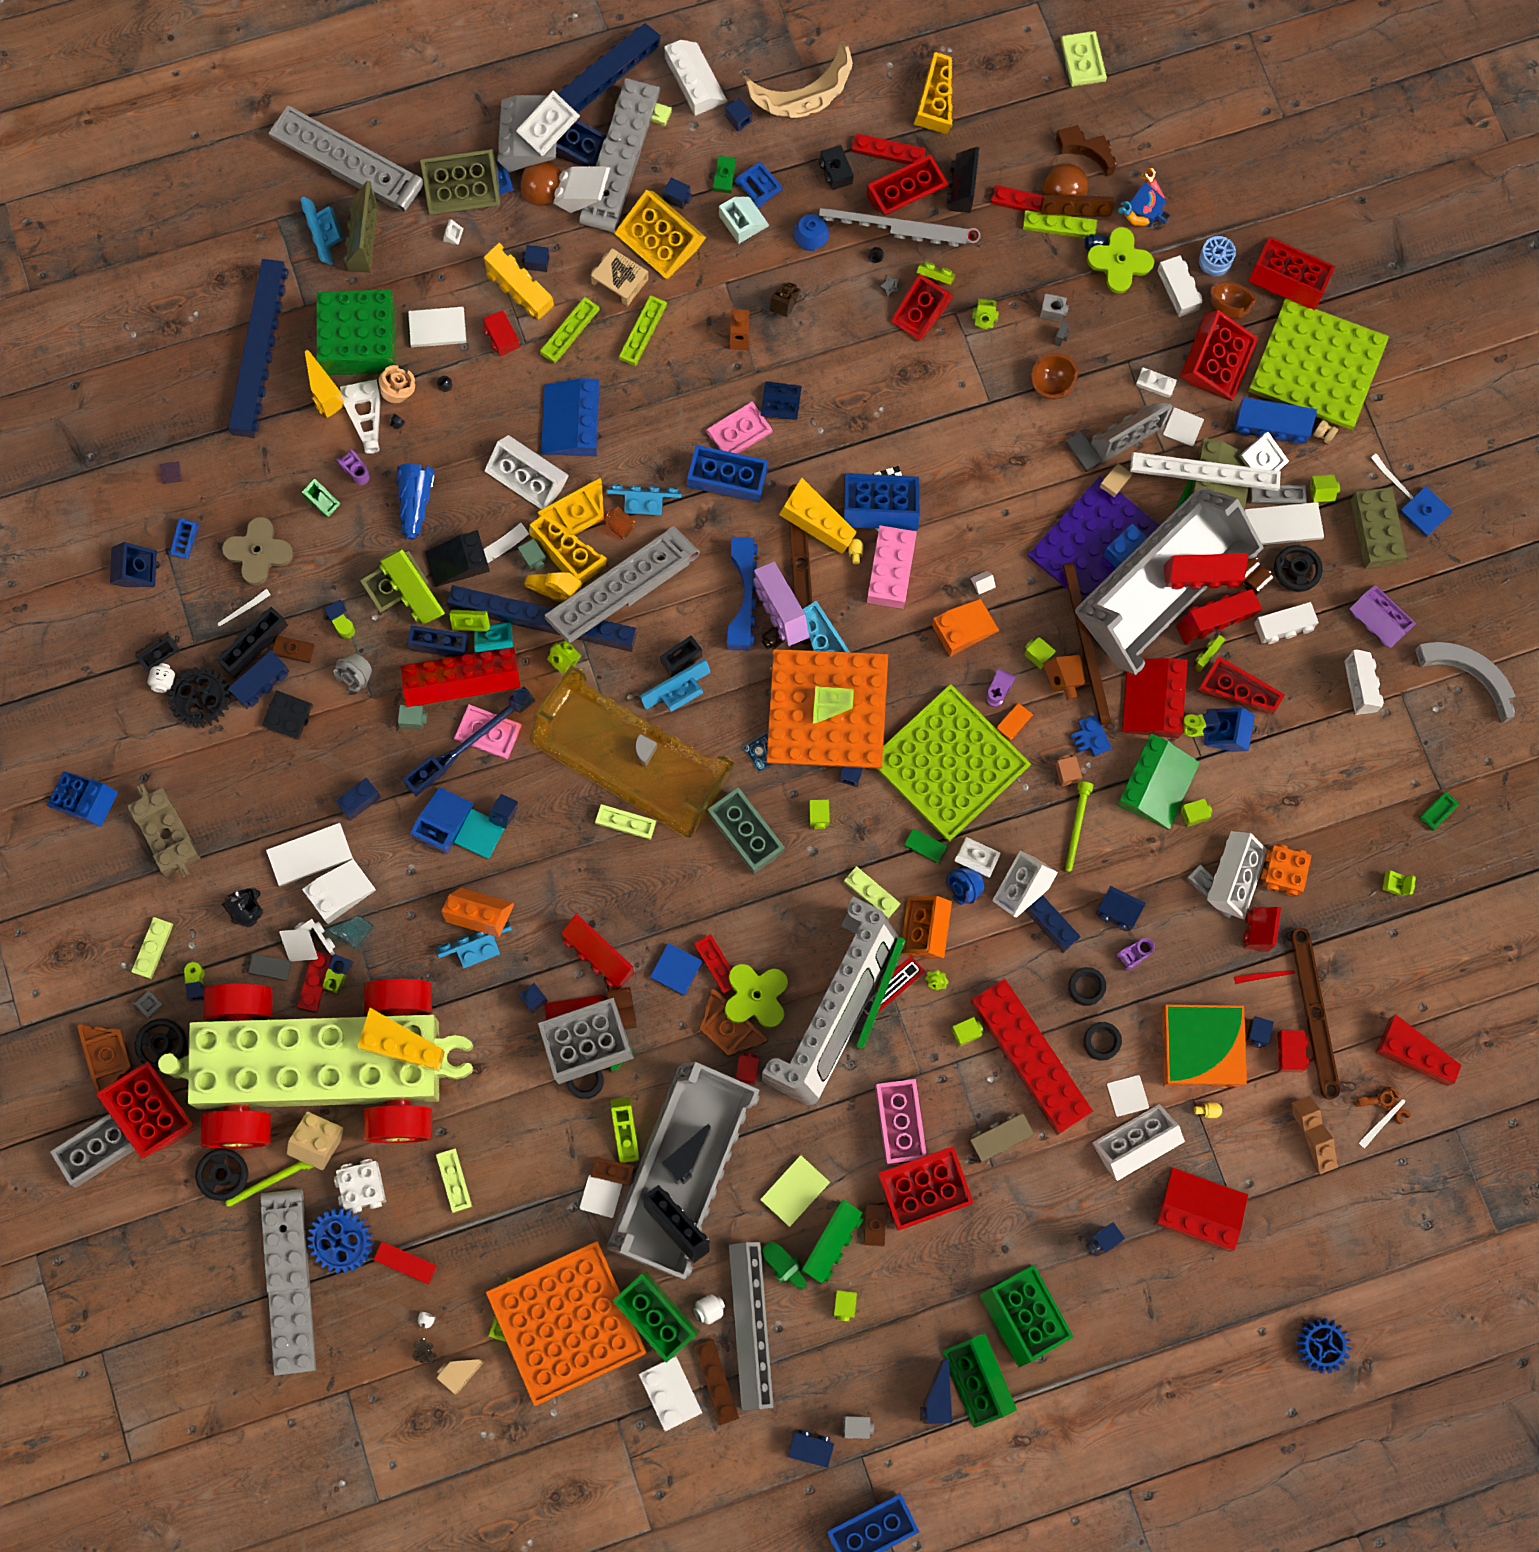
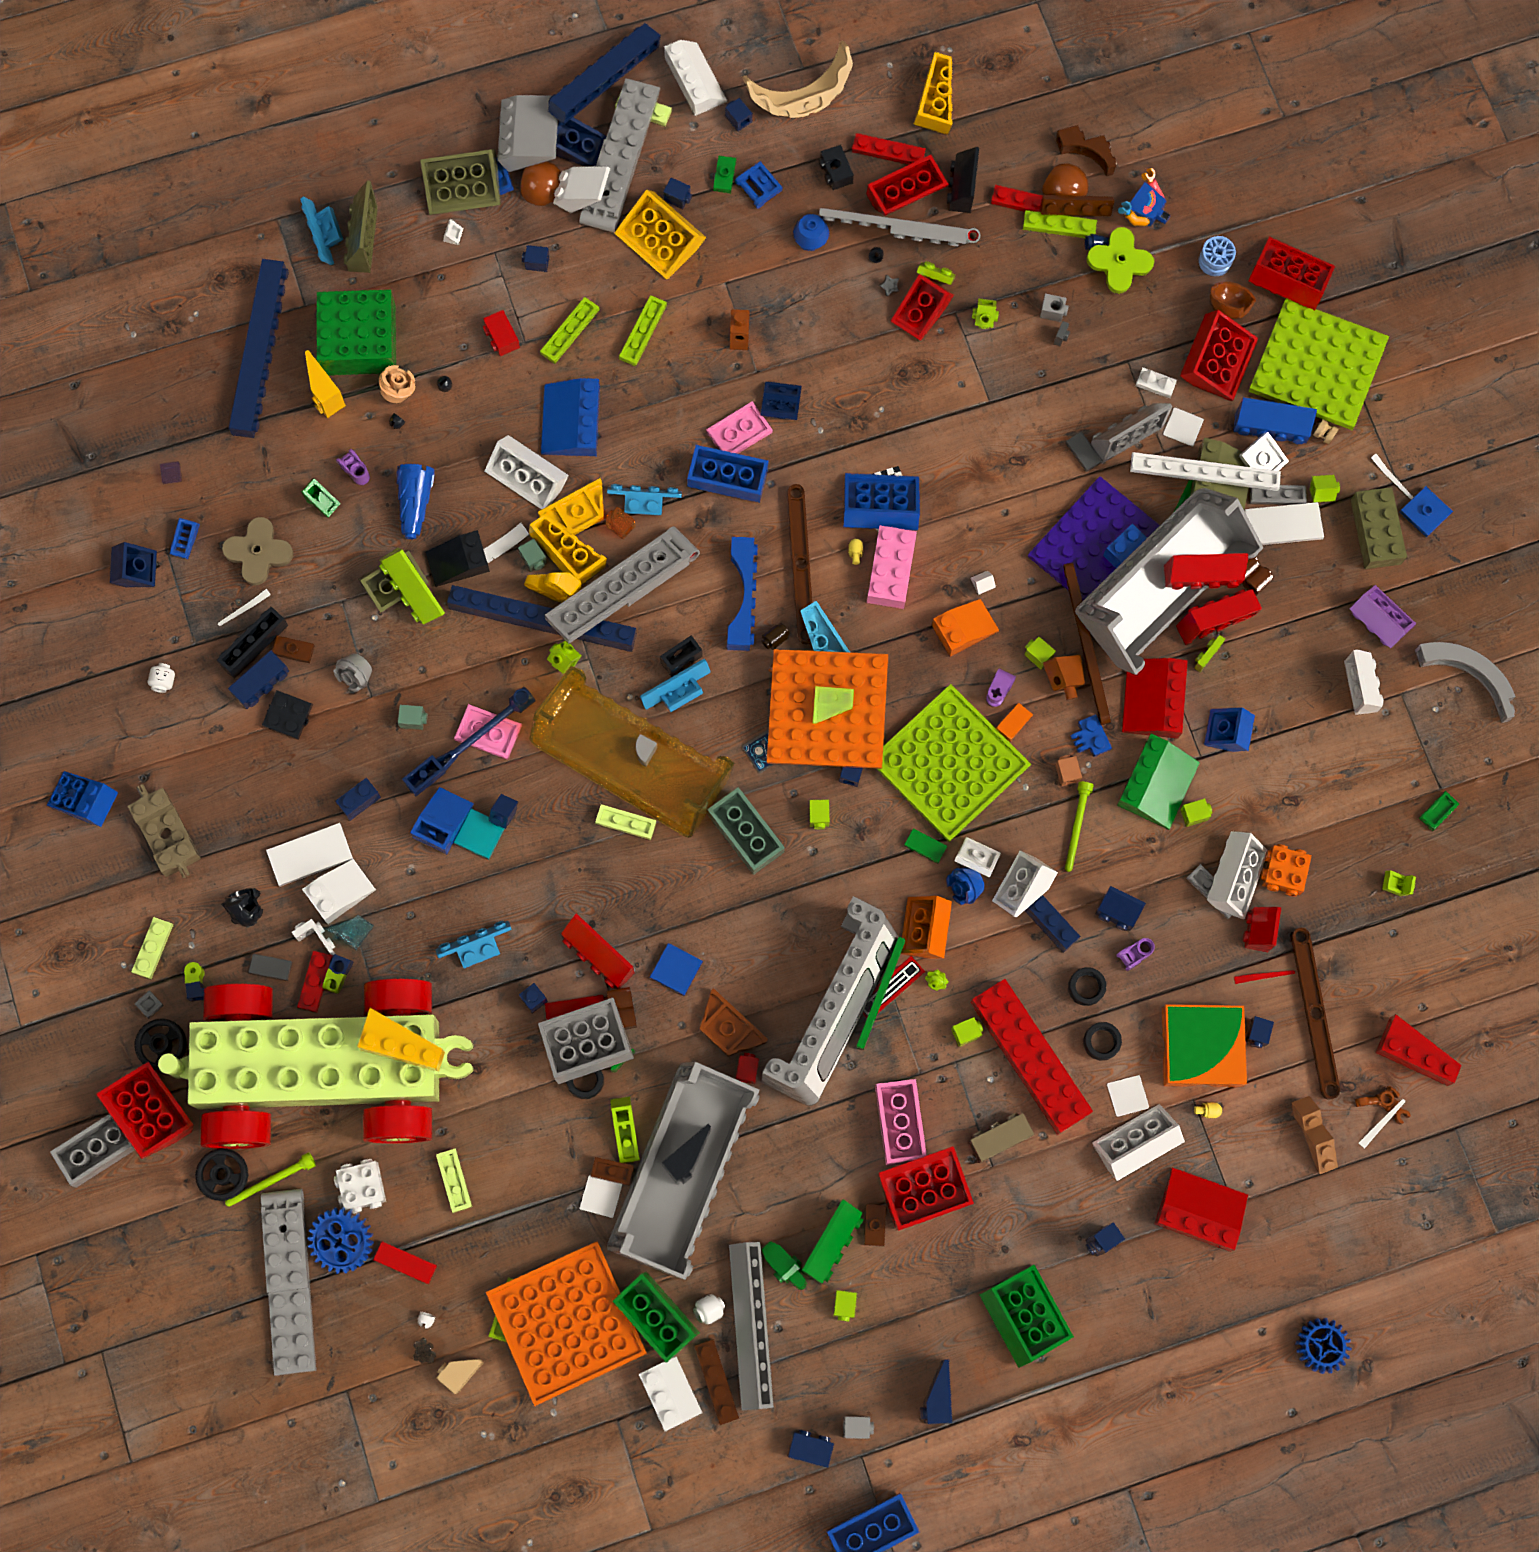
dark orange wing [77,1024,132,1098] -> none
black brick [135,631,179,672] -> none
black gear [168,667,231,728] -> none
light grey hinge [268,105,424,212] -> none
white sticker [280,929,318,961] -> none
tan brick [287,1111,343,1170] -> none
leg [324,599,355,639] -> none
white plate [340,380,381,454] -> none
red brick [401,647,521,707] -> none
dark blue brick [407,625,469,657] -> none
white tile [408,307,466,348] -> none
orange slope [441,888,514,937] -> none
lime plate [449,610,490,631] -> none
teal tile [474,622,513,652] -> none
yellow wedge [484,243,554,320] -> none
white tile [516,91,580,157] -> none
tan panel [591,248,648,307] -> none
black brick [643,1185,710,1263] -> none
red plate [694,934,733,994] -> none
light aqua slope [719,197,769,244] -> none
lime plant [725,964,788,1028] -> none
lavender brick [753,561,809,646] -> none
yellowish green tile [760,1155,830,1227] -> none
dark brown slope [770,282,801,317] -> none
yellow wedge [779,478,856,554] -> none
yellowish green plate [844,866,901,919] -> none
green slope [942,1333,1017,1428] -> none
dark orange cylinder [1031,353,1078,400] -> none
yellowish green tile [1060,31,1107,87] -> none
tan slope [1100,464,1133,497] -> none
white brick [1157,256,1203,317] -> none
leg [1183,708,1221,737] -> none
red wedge [1197,656,1285,714] -> none
white brick [1254,602,1319,644] -> none
black wheel [1274,545,1323,592] -> none
red brick [1277,1030,1309,1073] -> none

